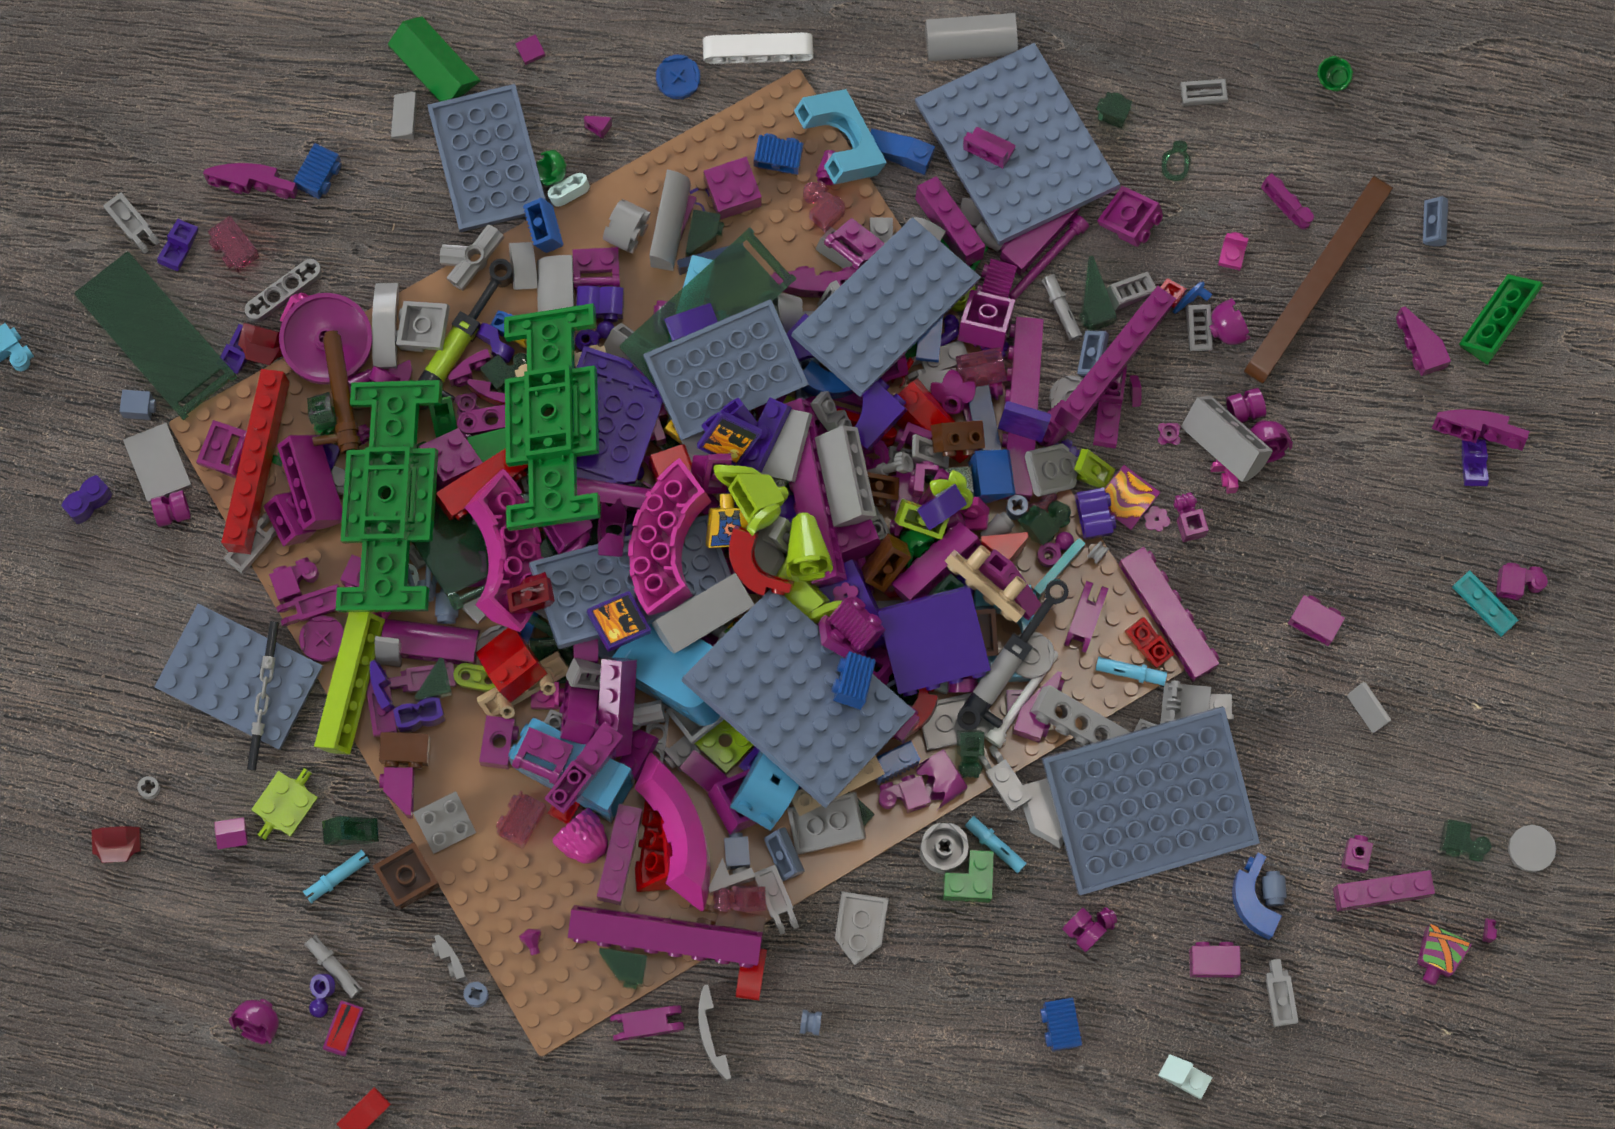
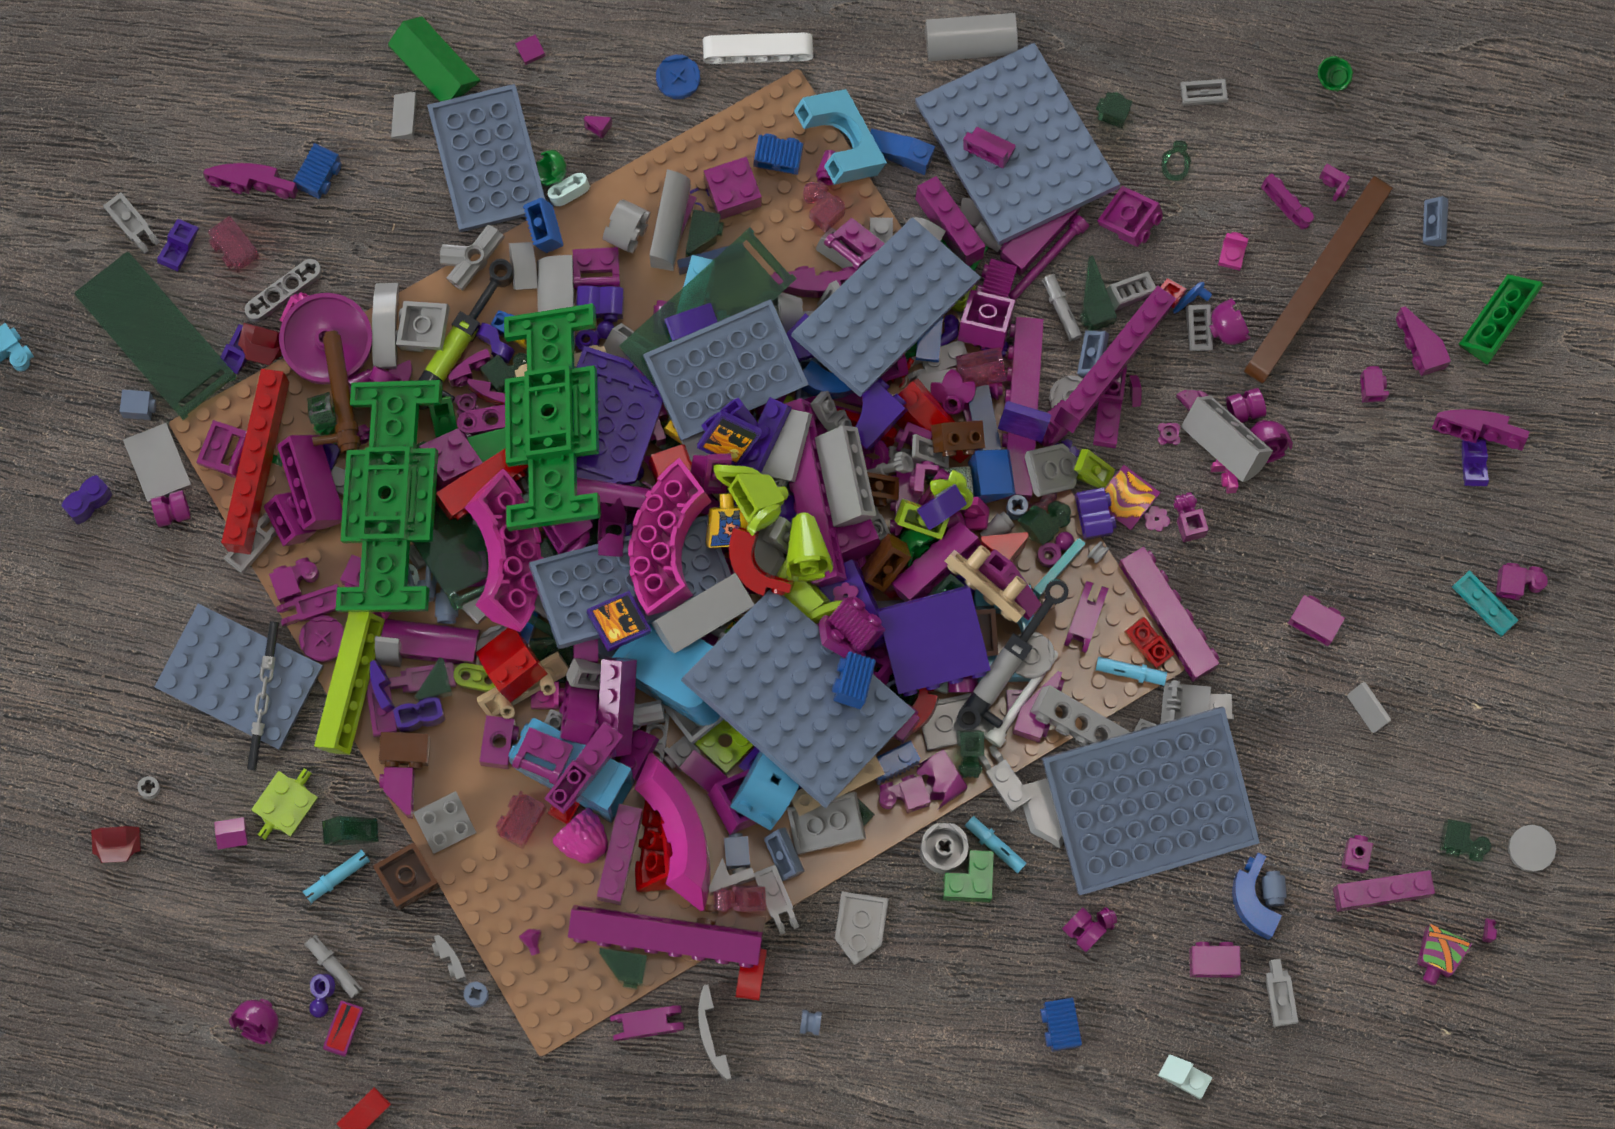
dark red slope [507,572,555,614] -> none
none -> magenta tile [1176,390,1208,411]
none -> magenta bracket [1319,164,1350,202]
none -> magenta brick [1360,366,1389,403]

